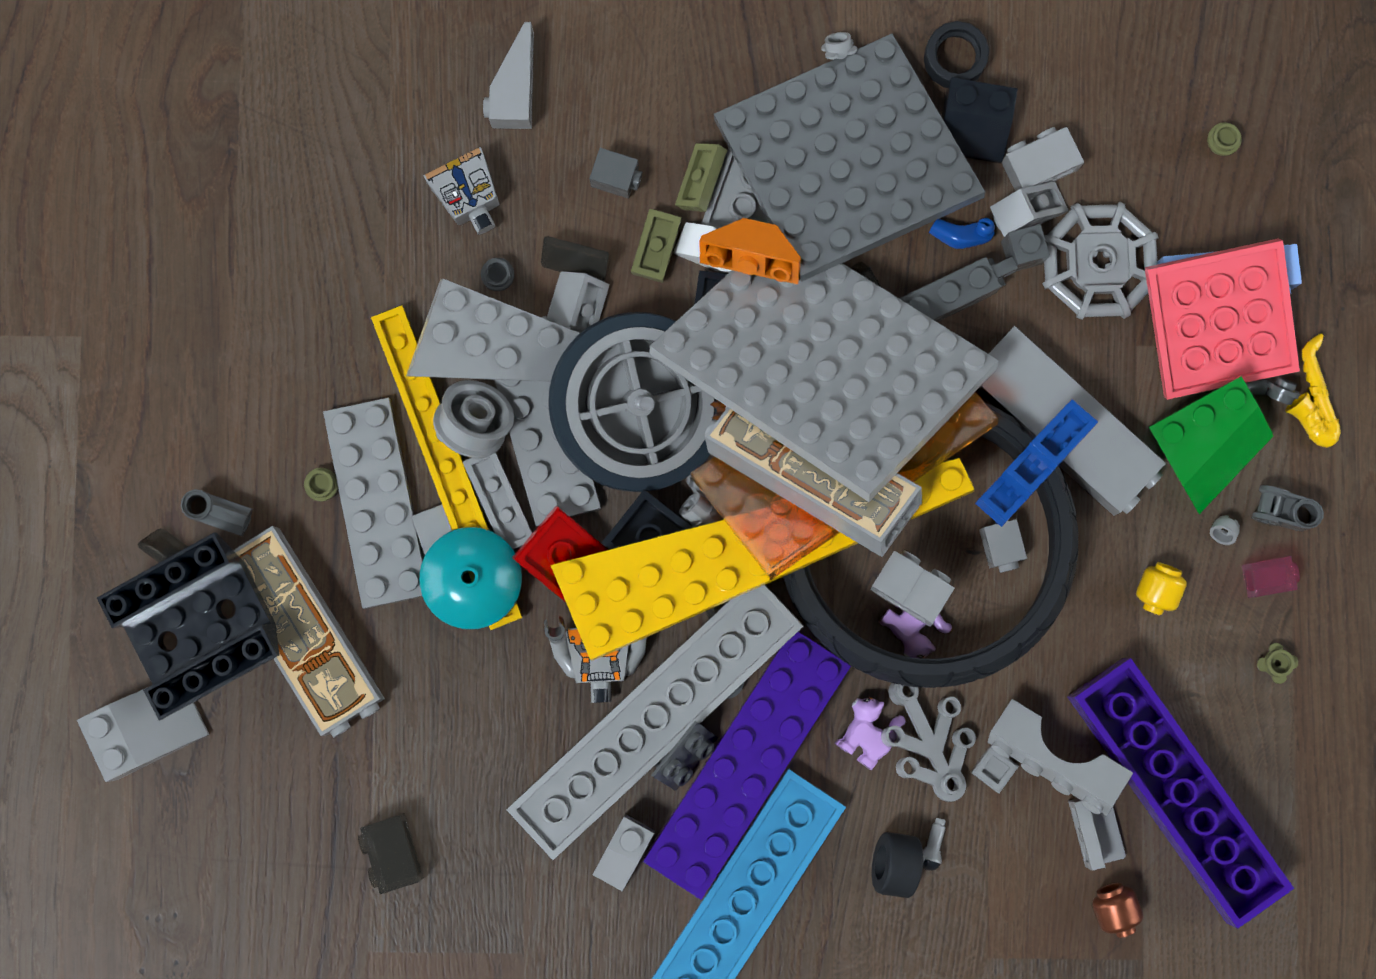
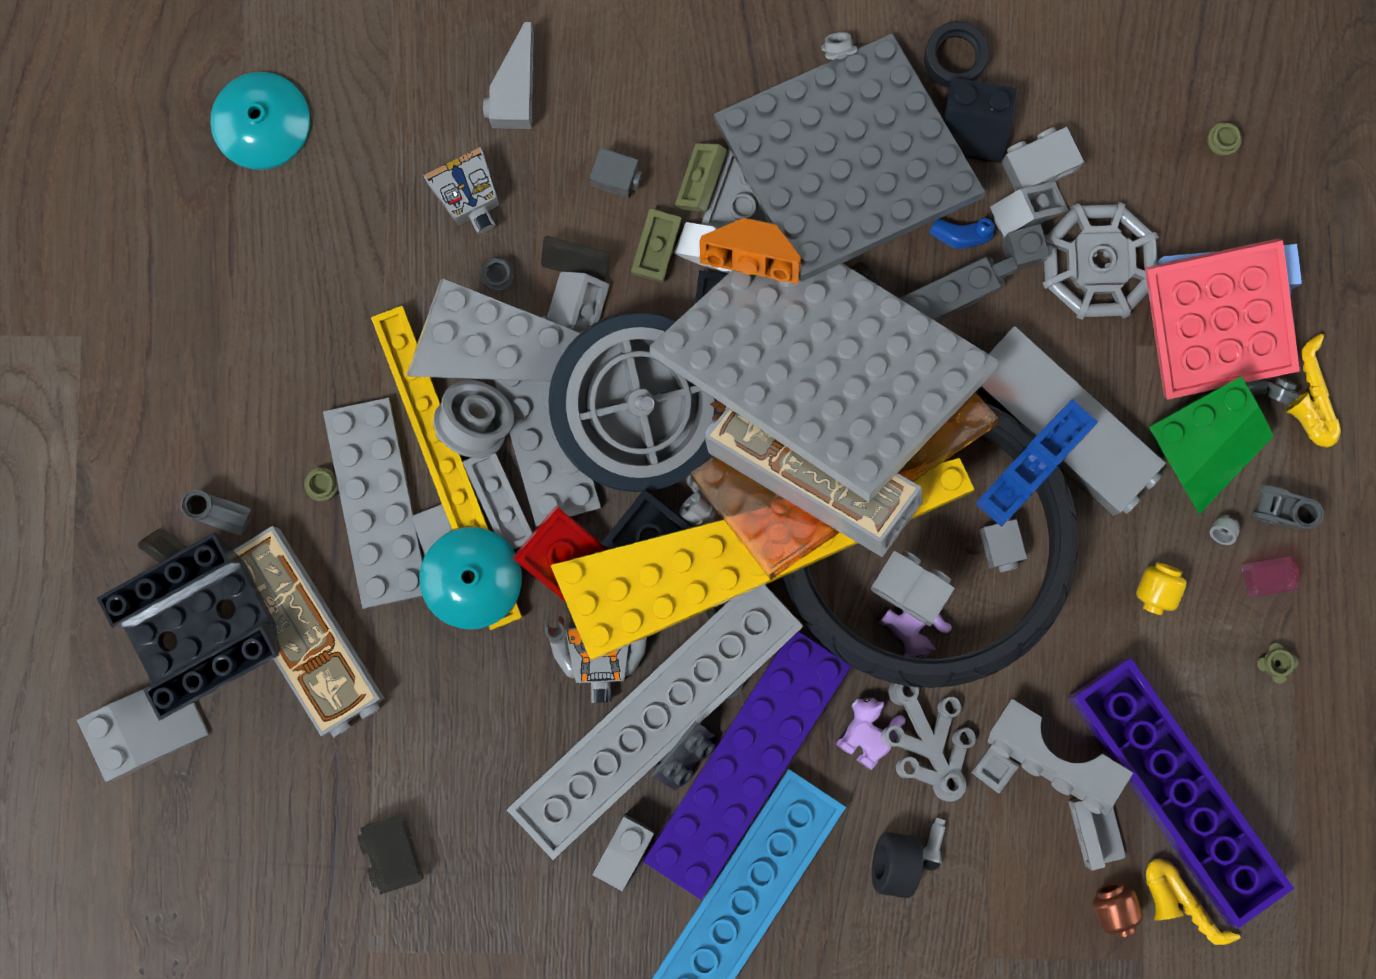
none -> teal dish [210,72,311,170]
none -> yellow piece [1145,858,1241,945]

